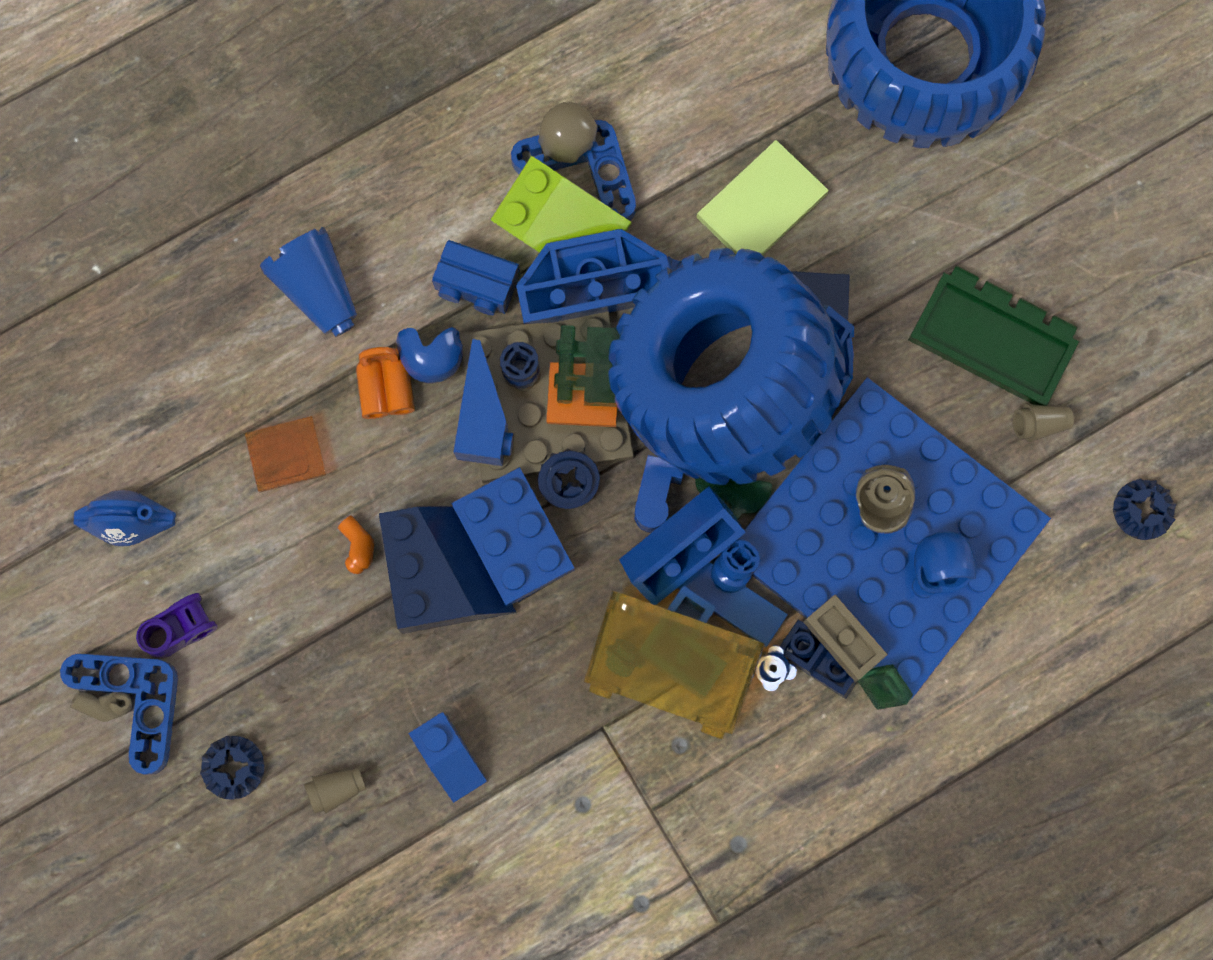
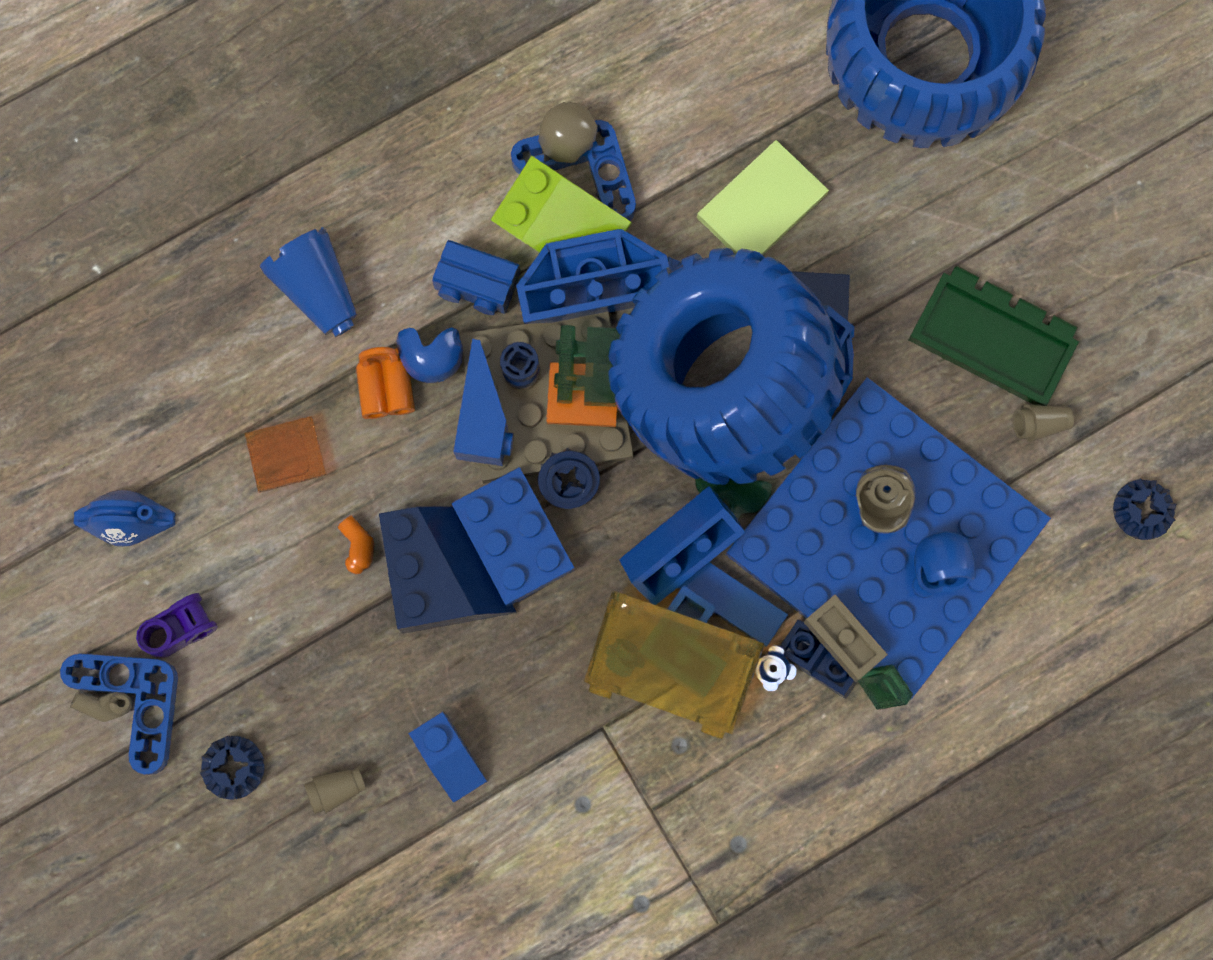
blue leg [634,455,683,533] -> none
blue wheel [711,540,760,592] -> none

